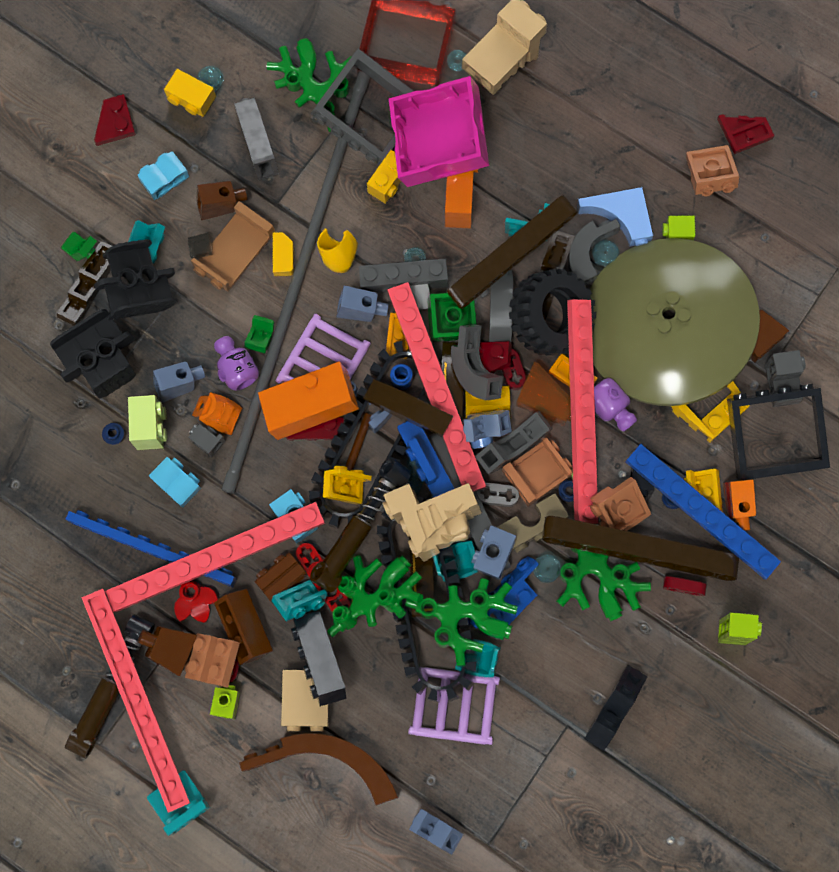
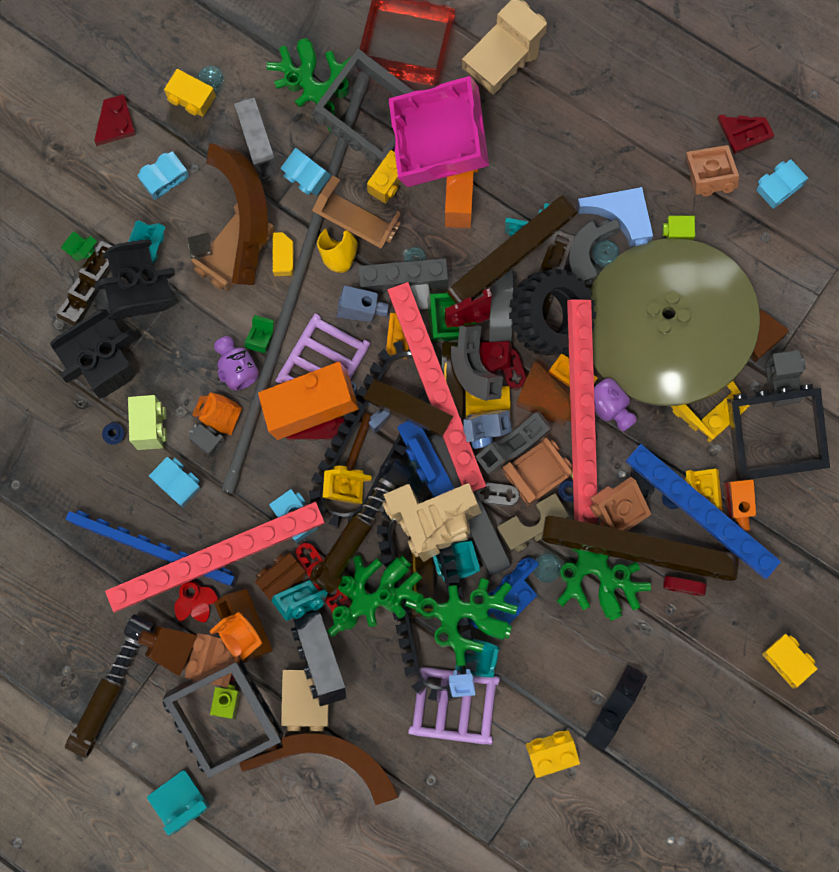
coral plate [82,589,190,813] -> none
sand blue torso [153,362,205,403] -> none
reddish brown torso [196,181,247,221] -> none
blue brick [390,364,413,390] -> none
sand blue brick [409,809,463,855] -> none
clear light blue plate [447,50,466,71] -> none
sand blue brick [471,526,517,580] -> none
lime brick [718,613,762,645] -> none
none -> black window [163,655,284,778]
none -> reddish brown arch [206,143,268,285]
none -> orange piece [210,612,263,660]
none -> medium azure brick [280,148,331,196]
none -> medium nougat panel [312,176,401,249]
none -> dark red wing [445,289,492,328]
none -> light blue tile [449,669,475,697]
none -> yellow bracket [525,730,580,778]
none -> medium azure brick [756,160,808,209]
none -> yellow brick [762,634,817,689]

